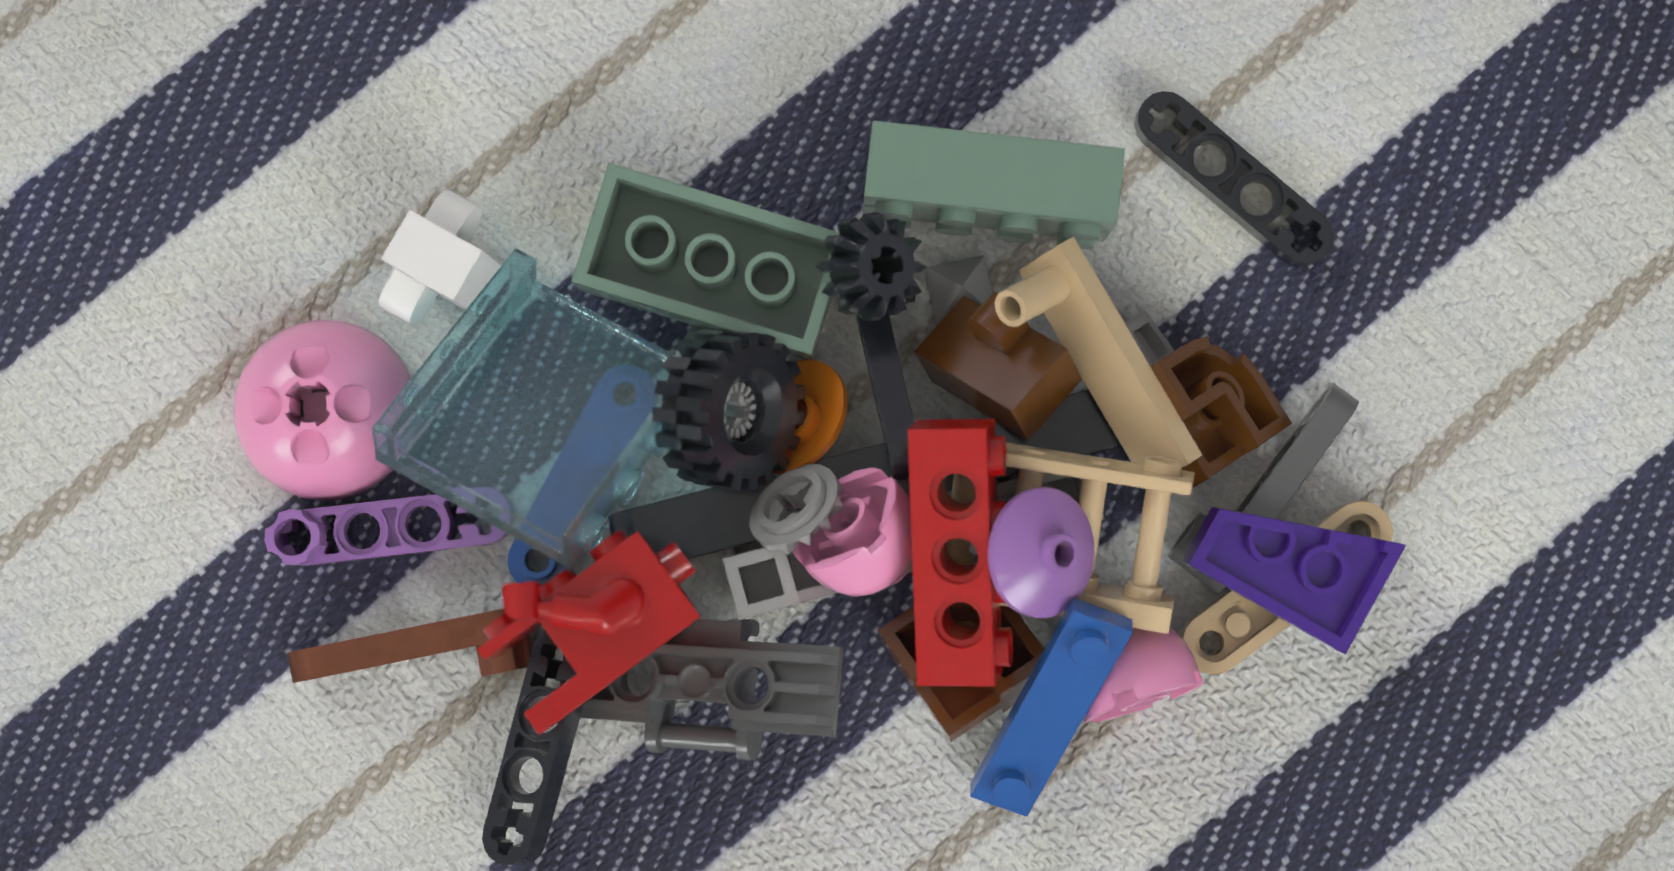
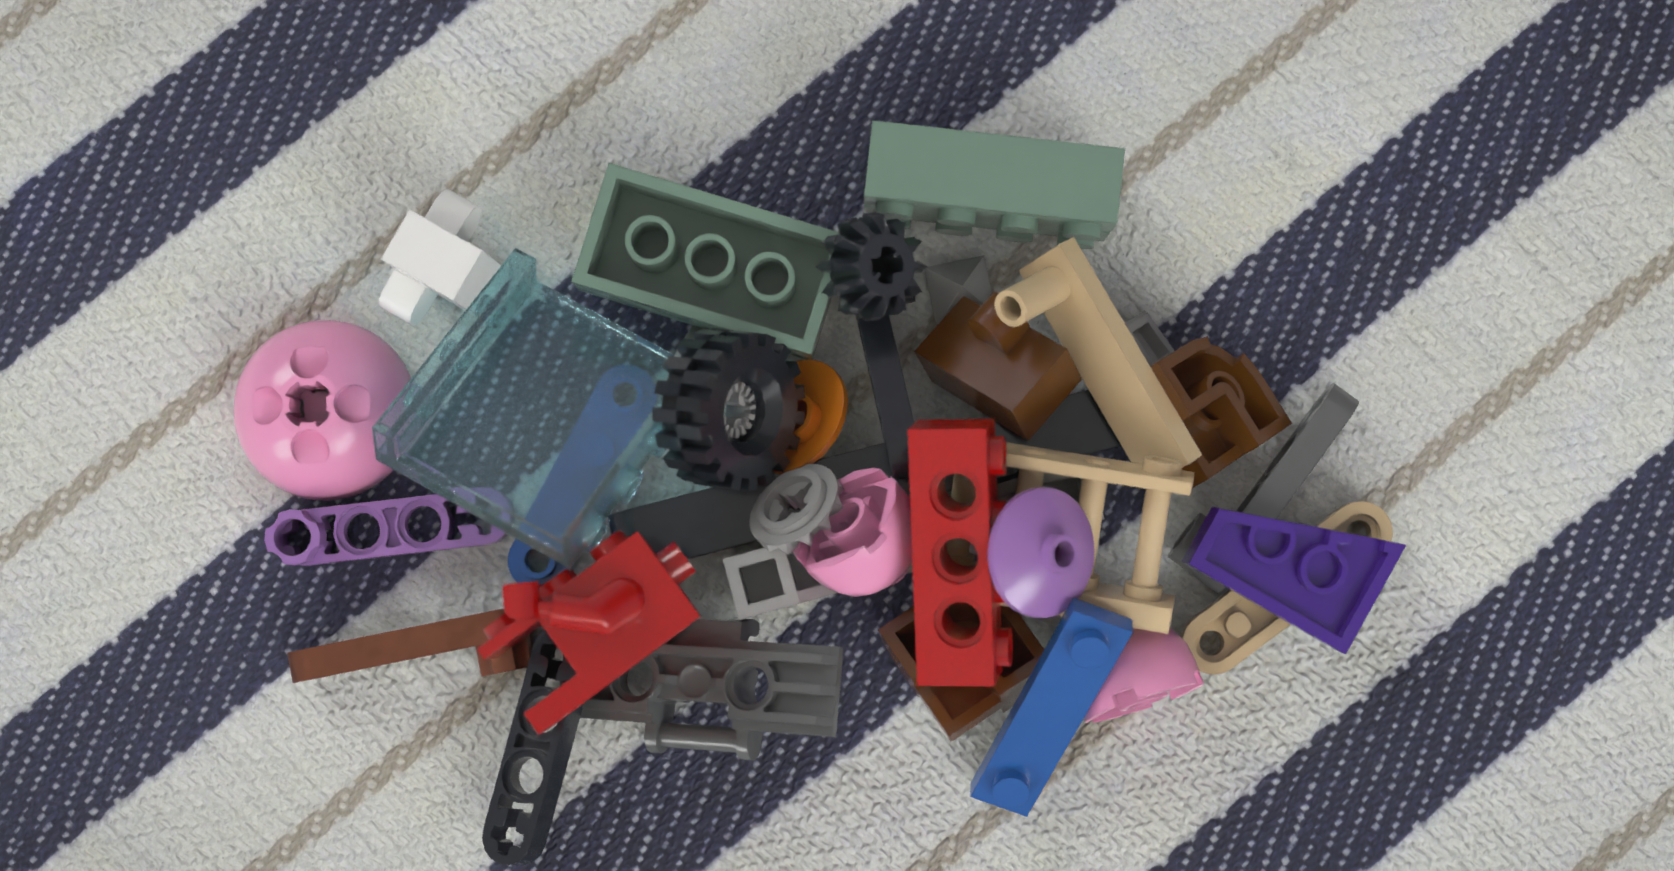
black beam [1134,91,1334,268] -> none

